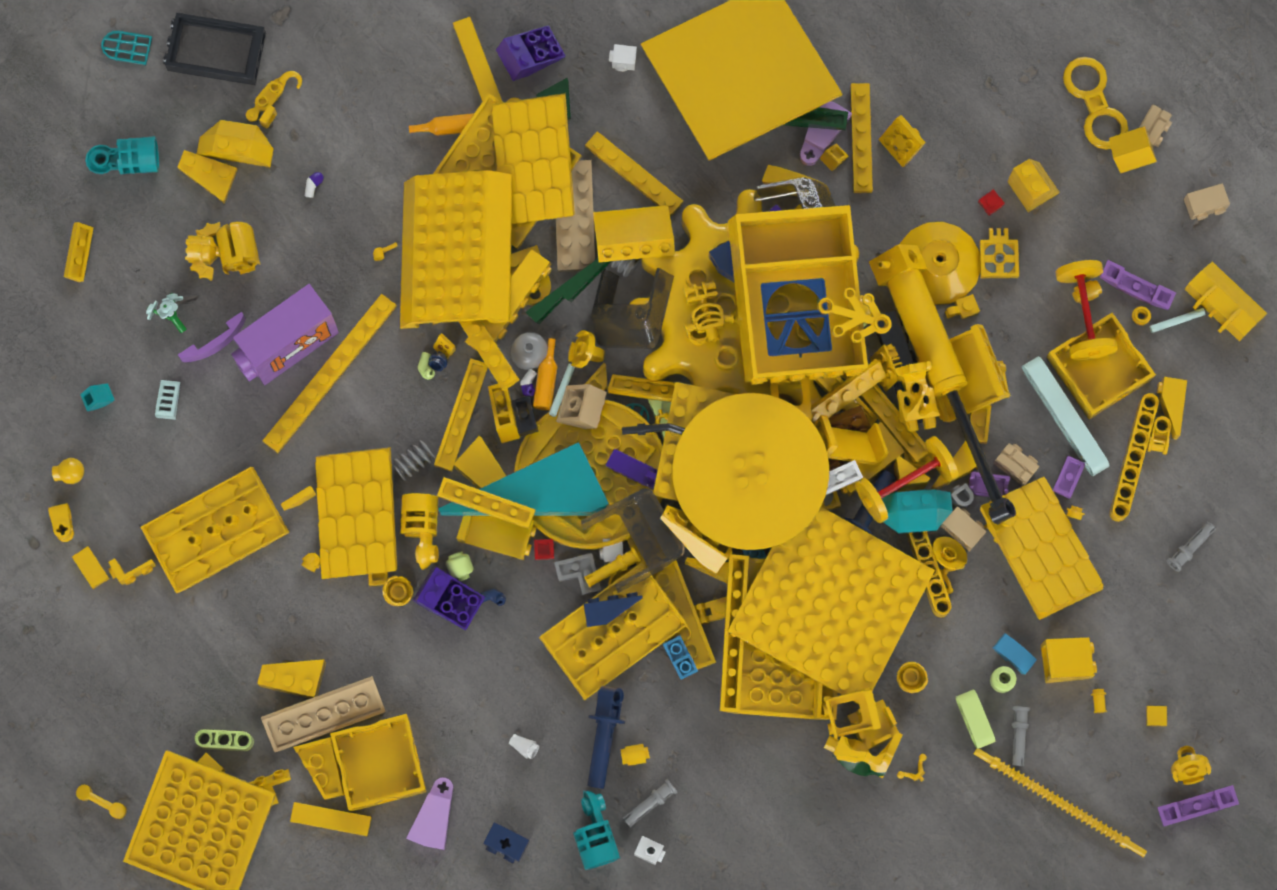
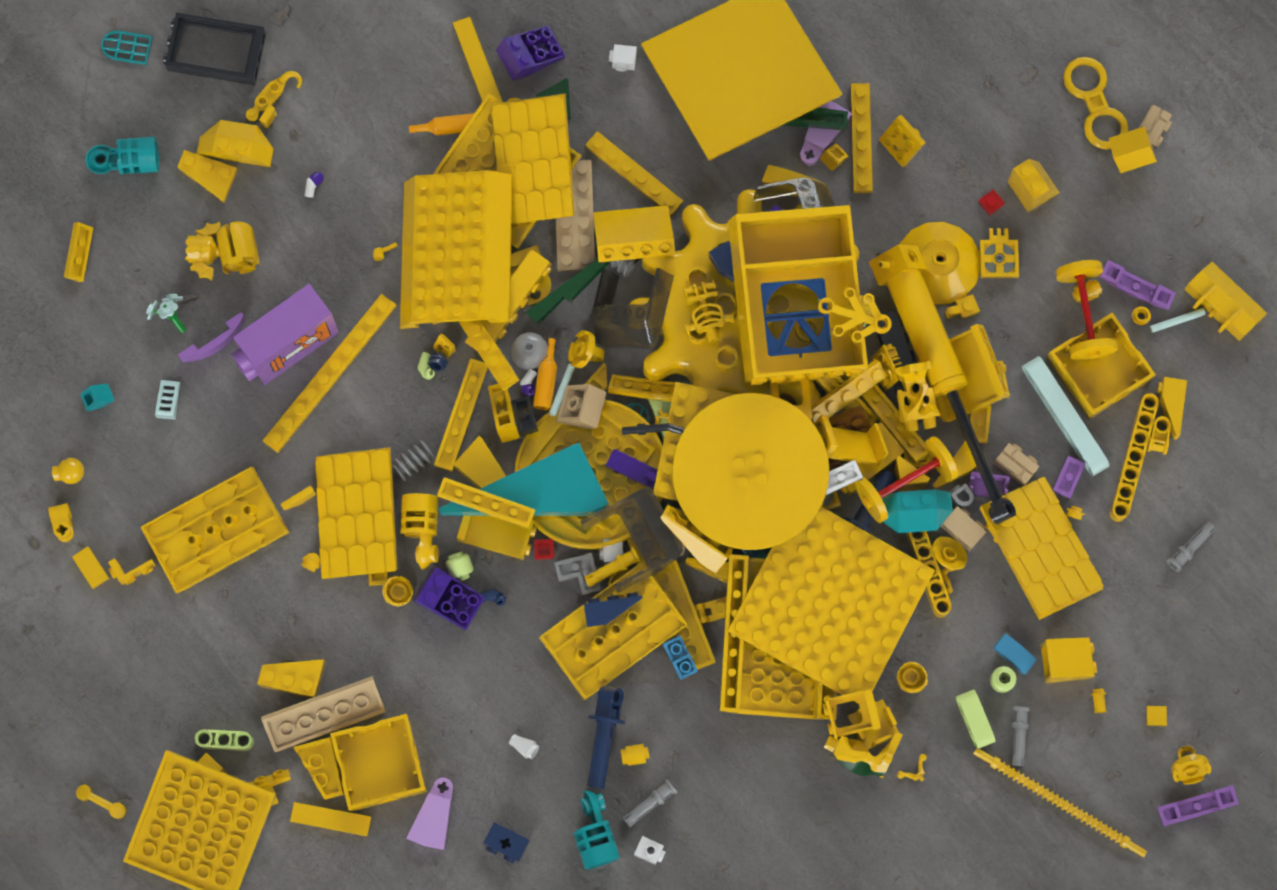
tan brick [1184,183,1230,220] -> none

